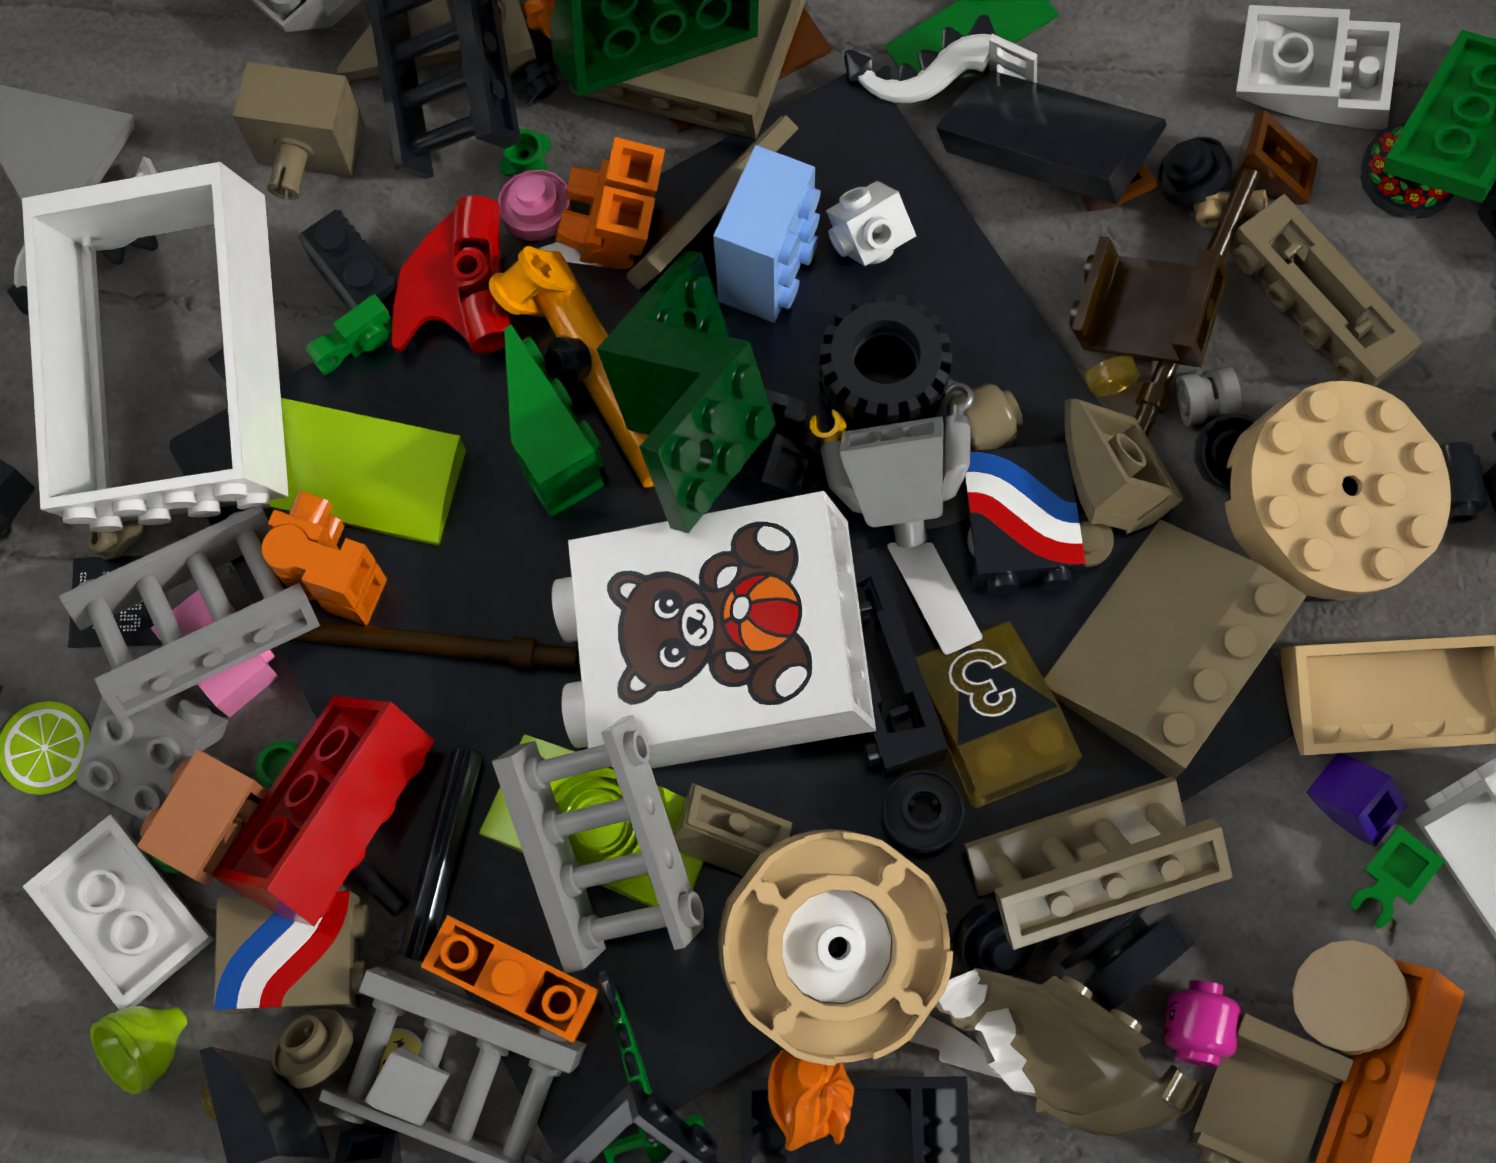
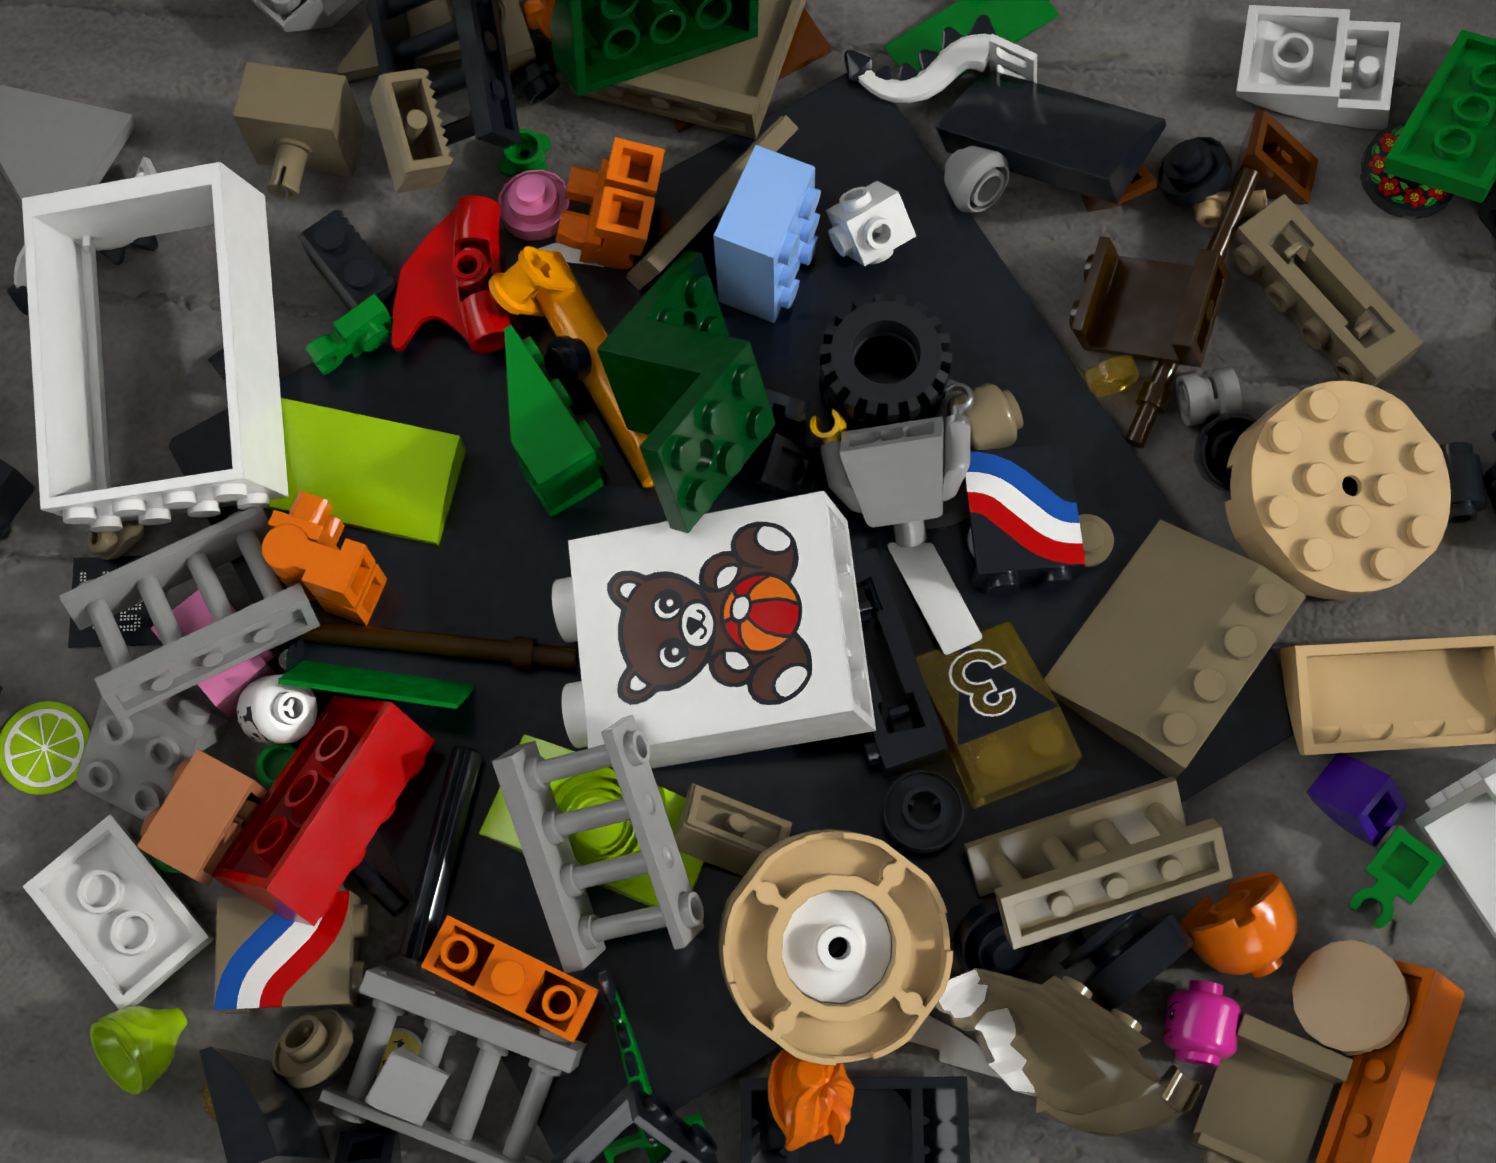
dark tan slope [1064,399,1184,534] -> none
none -> white head [236,674,318,745]
none -> green piece [278,638,475,709]
none -> dark tan brick [369,68,454,193]
none -> light grey cone [944,146,1009,213]
none -> orange cylinder [1180,872,1298,978]

